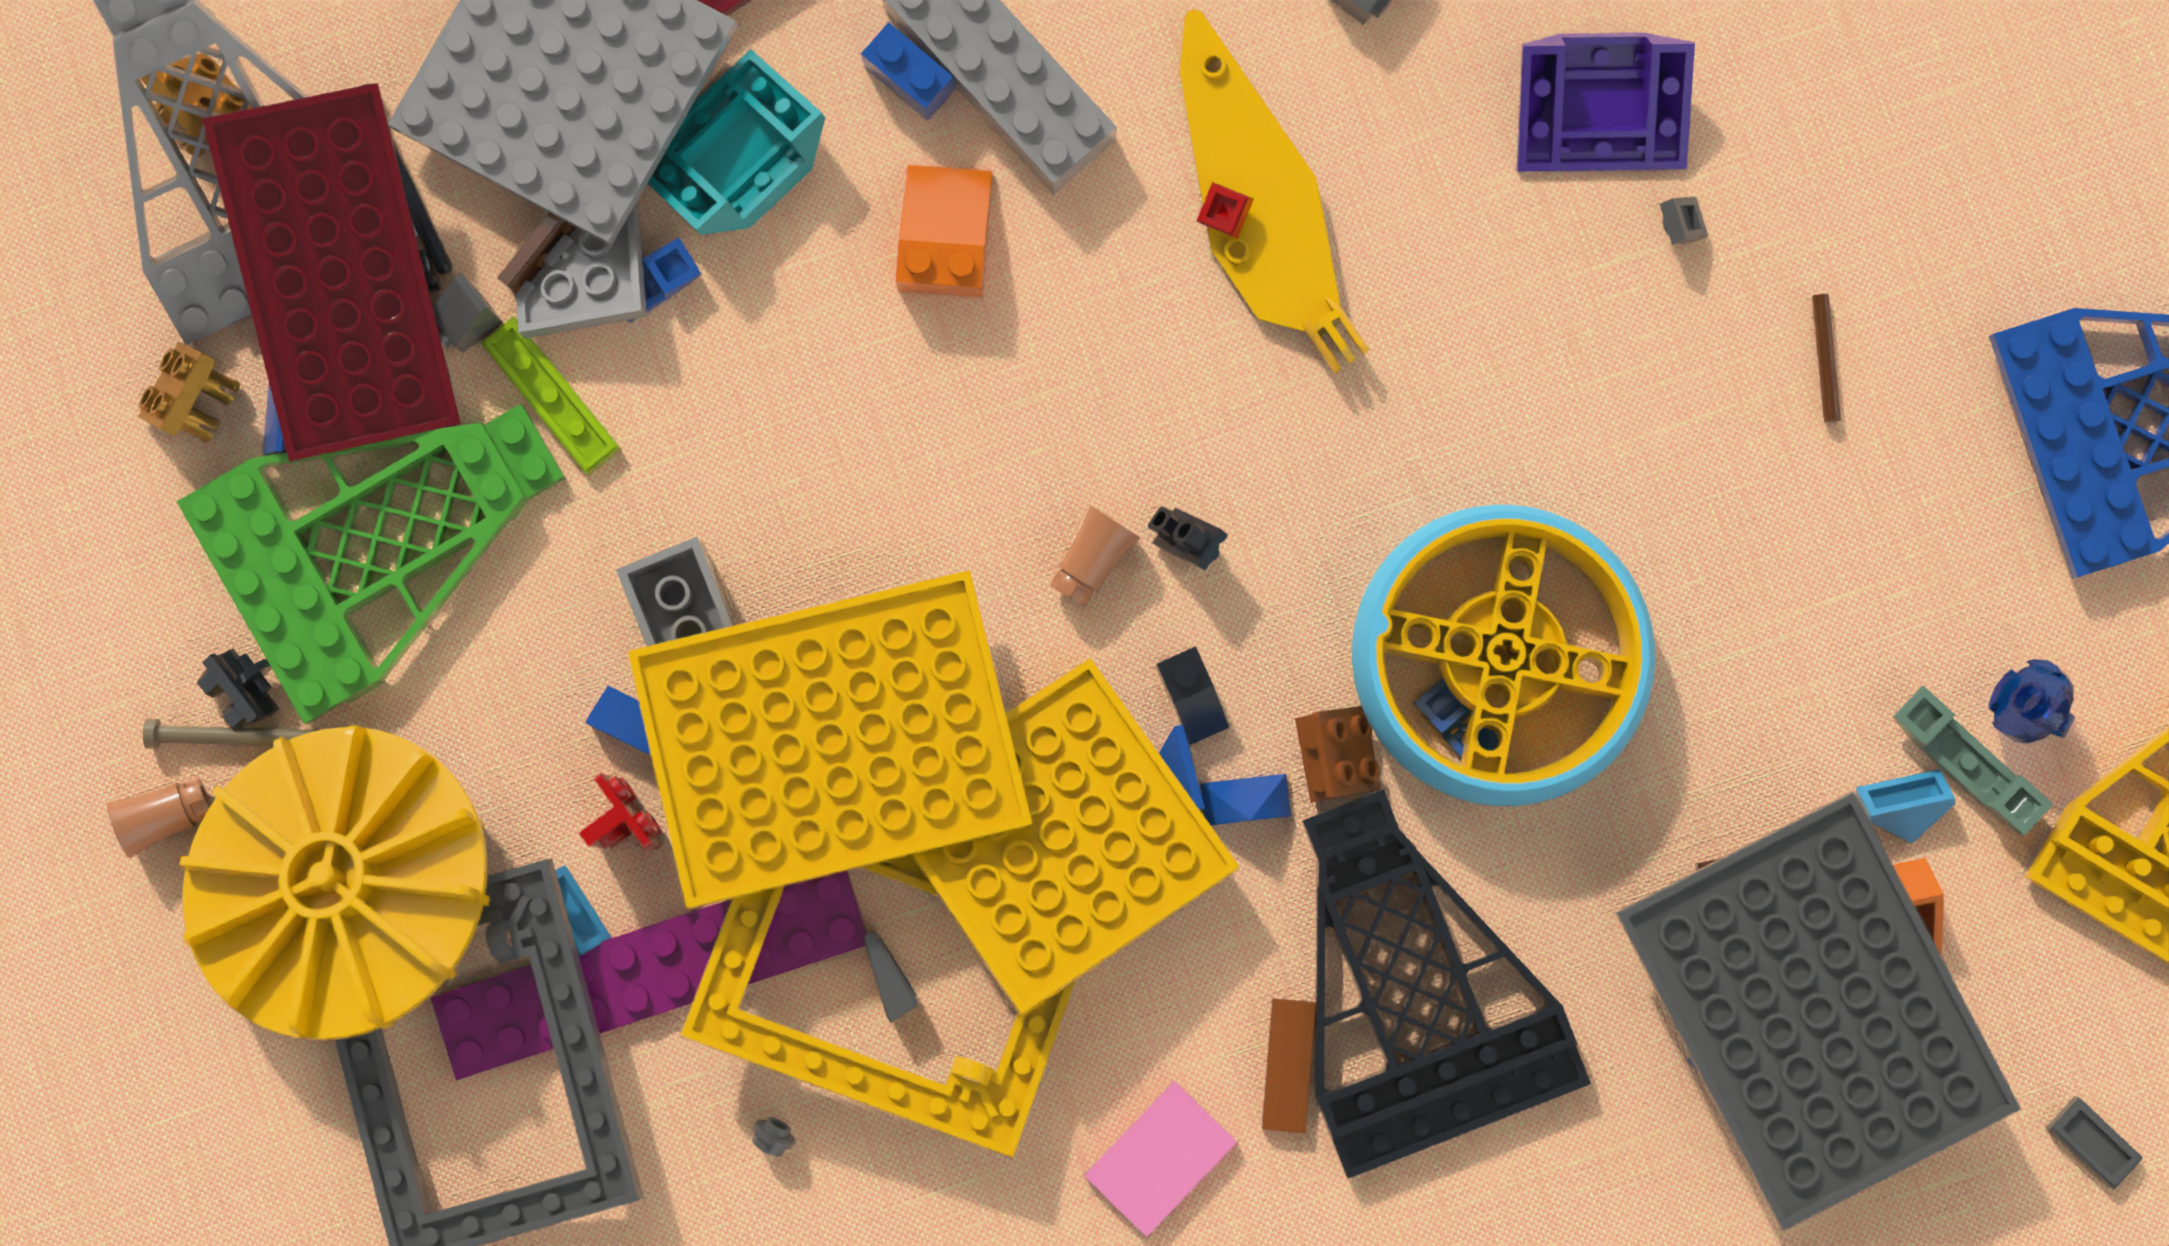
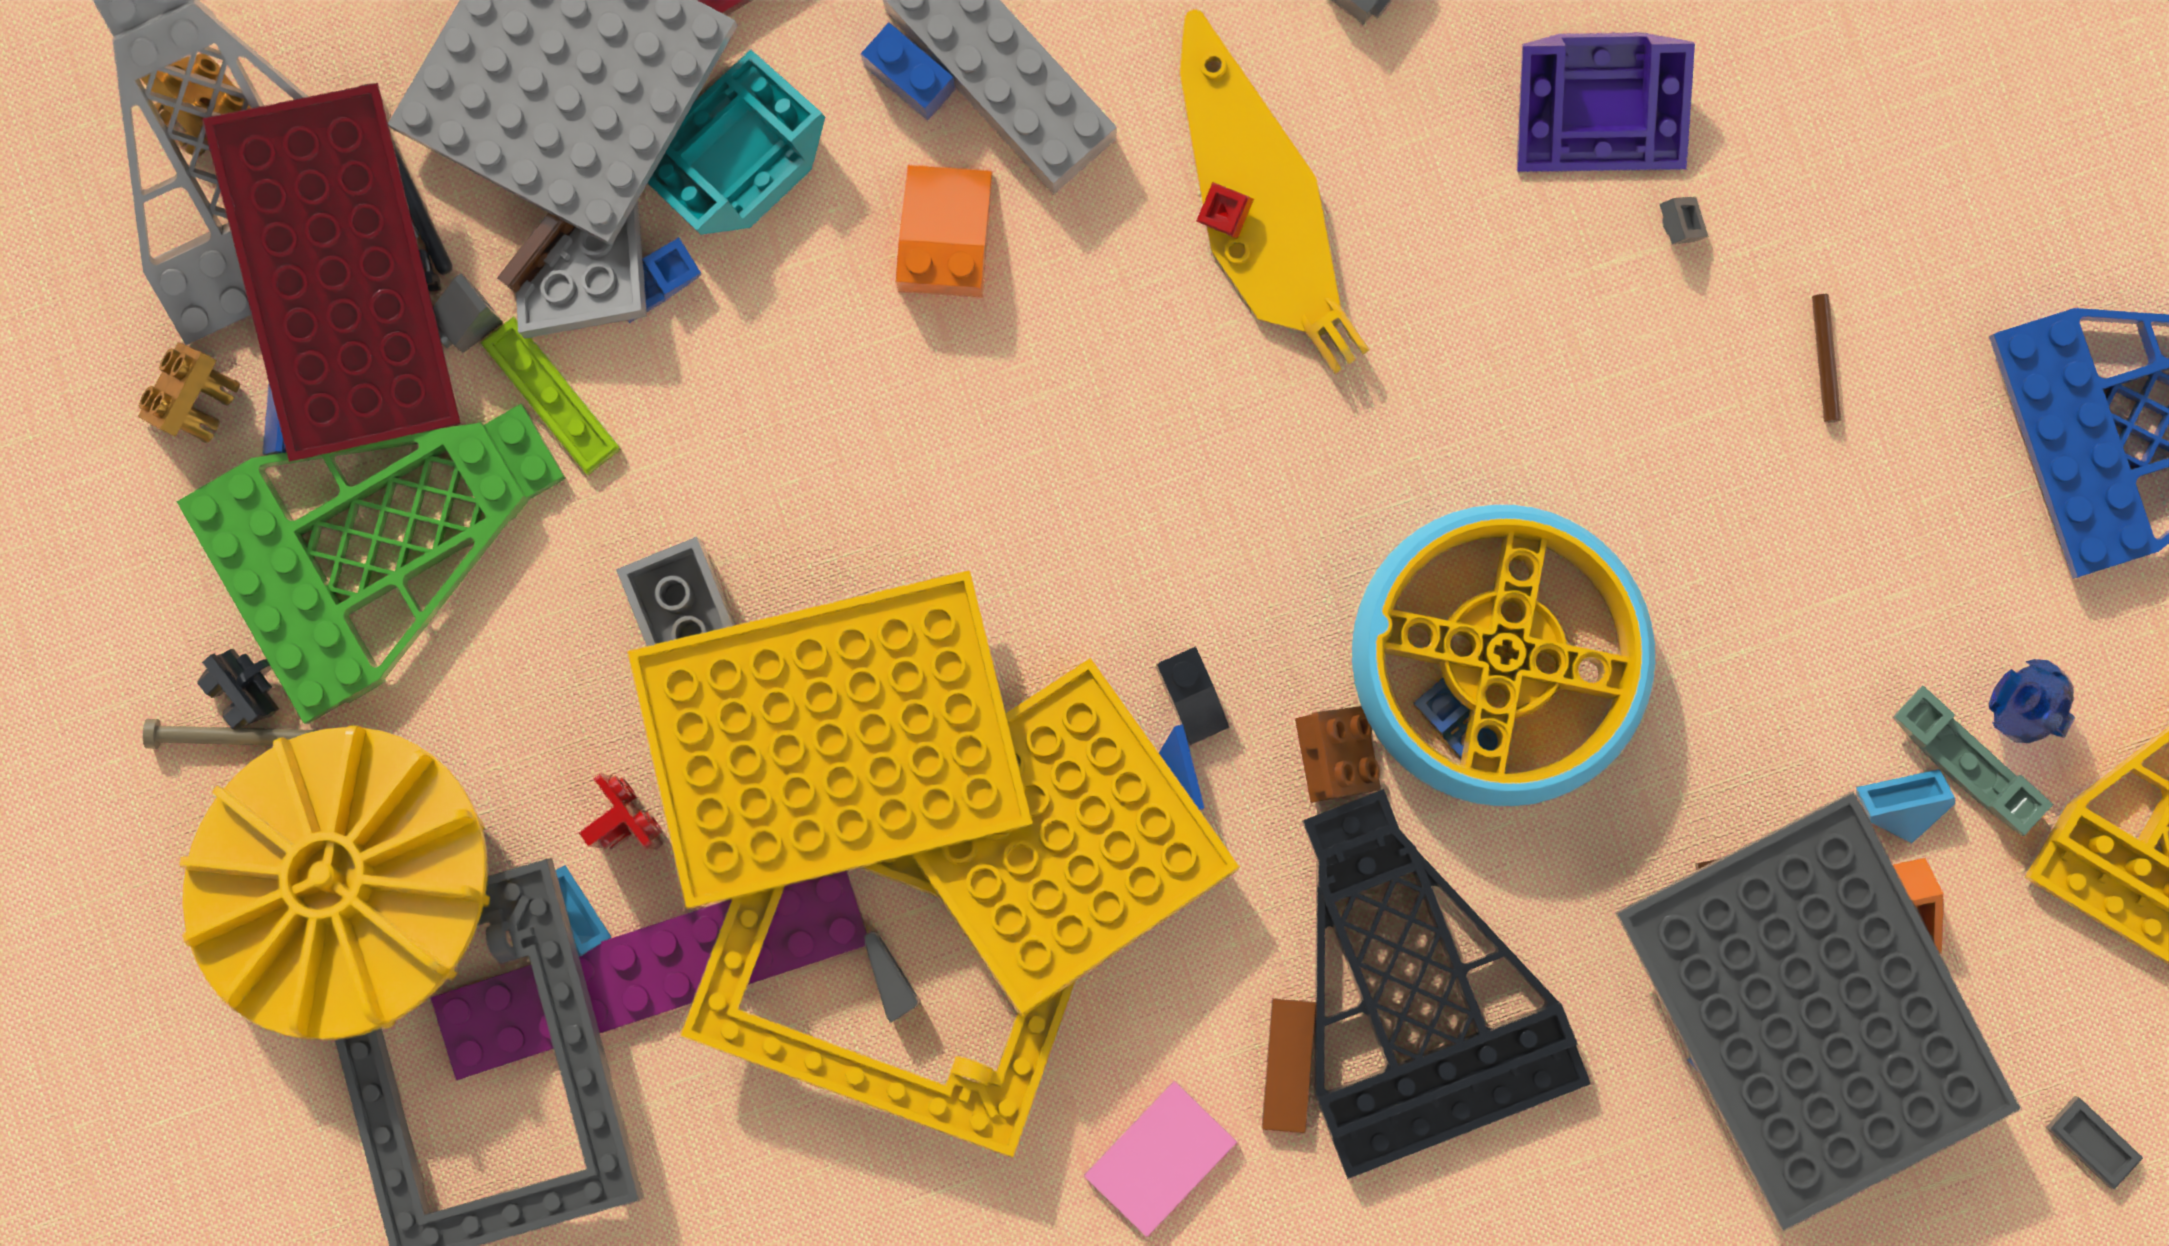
nougat plant [107,778,212,858] -> none
blue slope [585,685,651,756] -> none
dark grey plate [752,1117,795,1157] -> none
nougat plant [1050,505,1140,607] -> none
black hips [1148,506,1228,571] -> none
blue slope [1200,774,1291,826] -> none

